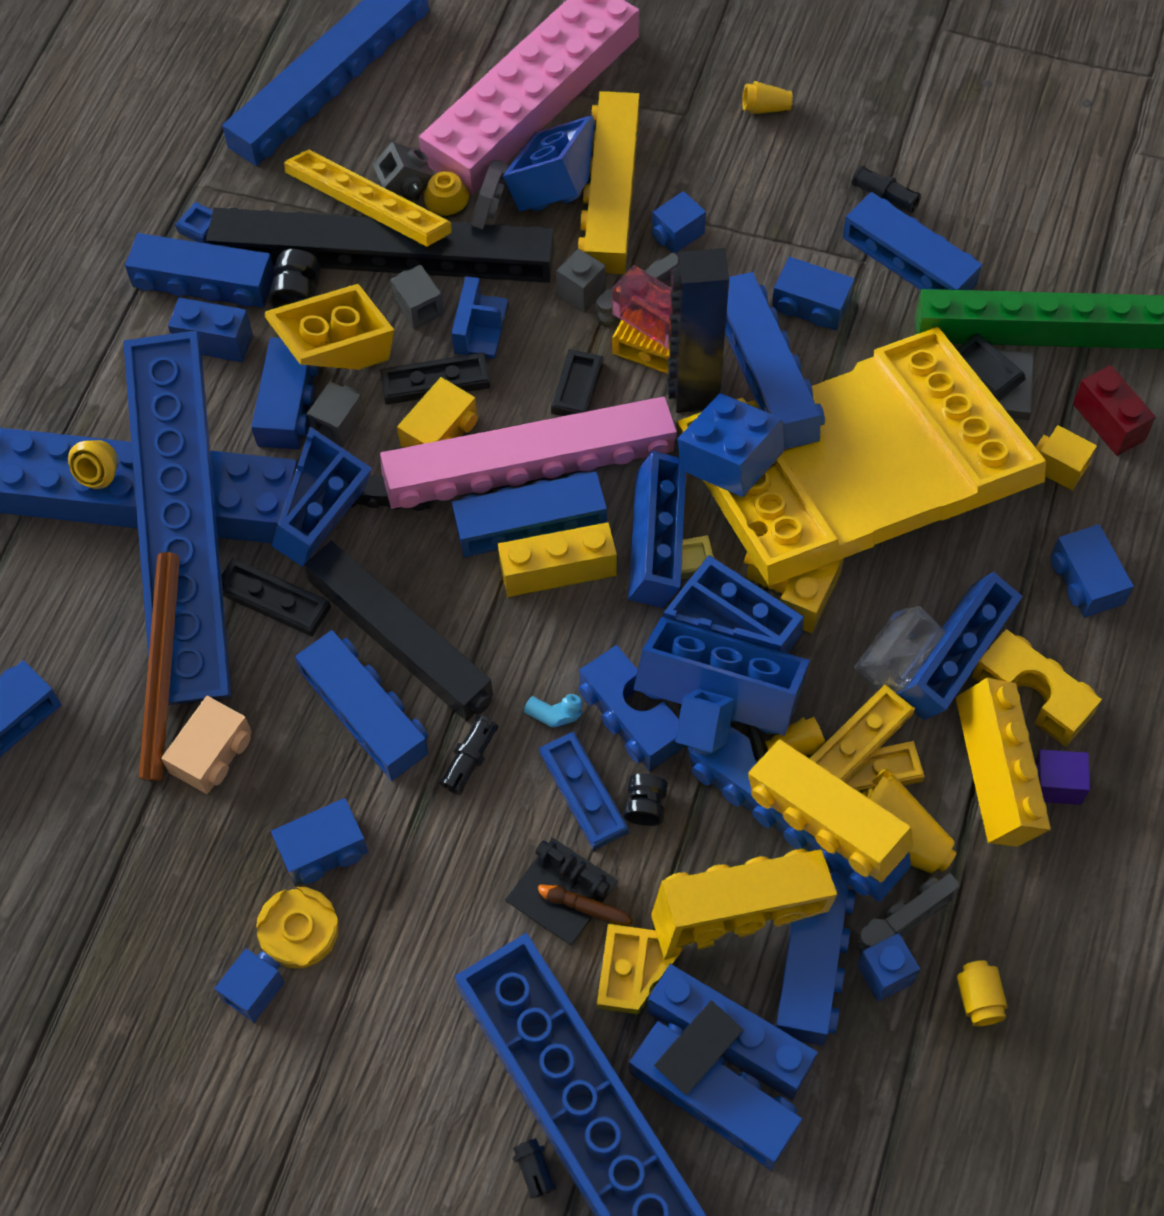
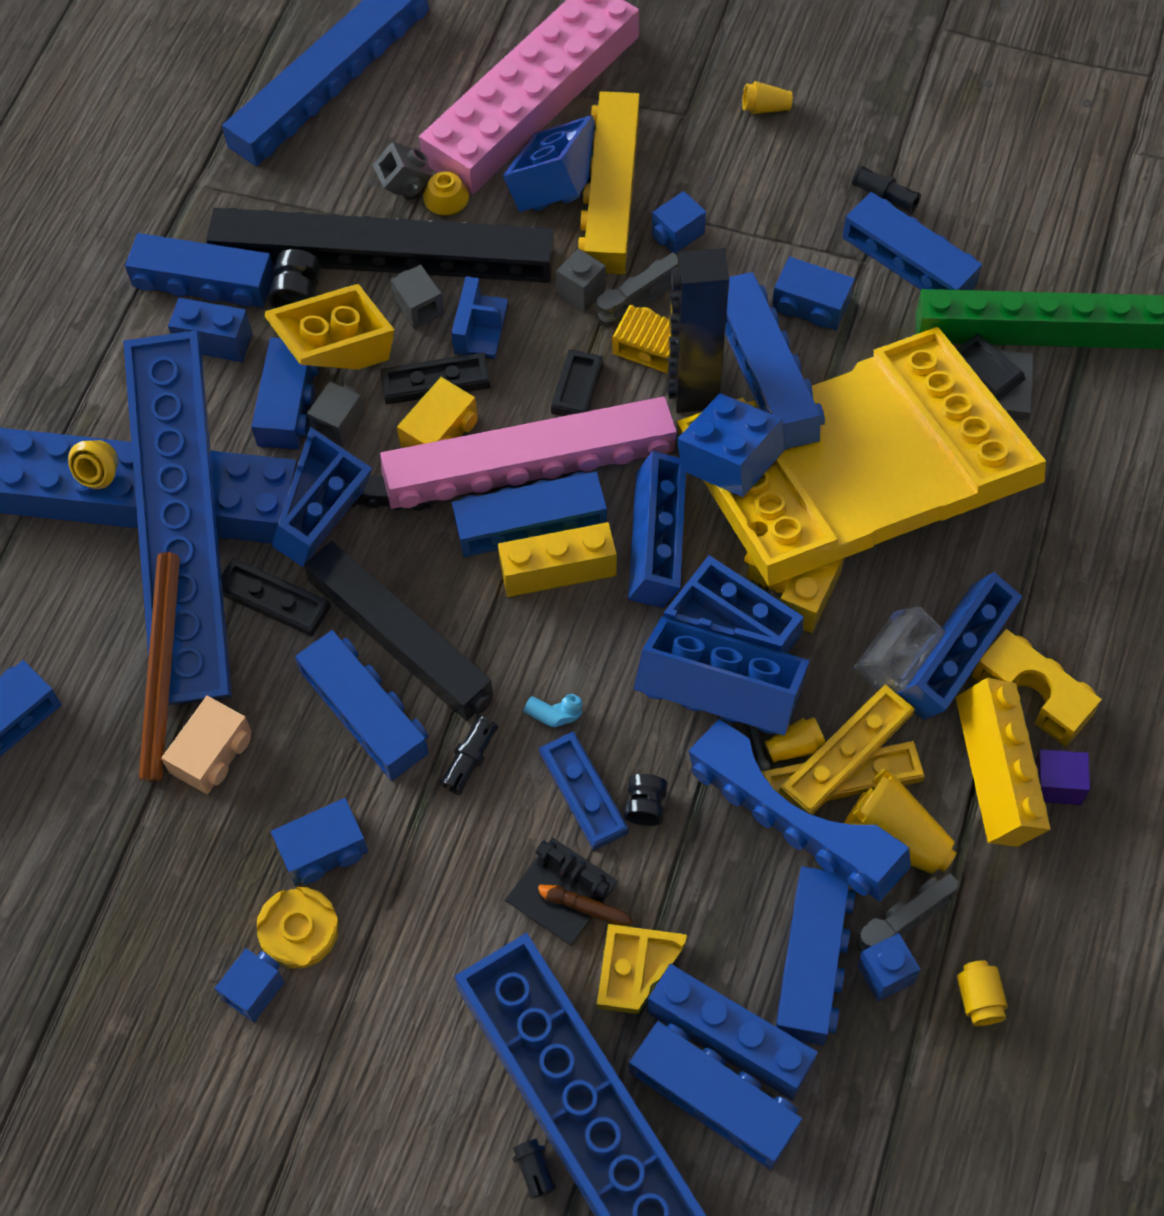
blue tile [175,202,213,244] -> none
yellow tile [284,149,452,247] -> none
dark grey hinge [470,160,510,229] -> none
blue arch [578,645,686,772] -> none
clear pink brick [612,265,673,349] -> none
yellow wedge [651,849,837,960] -> none
black tile [654,1000,744,1096] -> none
blue brick [675,689,735,755] -> none
light yellow tile [681,535,714,579] -> none
yellow brick [748,739,913,883] -> none
yellow brick [1036,425,1097,491] -> none
blue brick [1051,524,1134,618] -> none
dark red brick [1073,365,1156,456] -> none

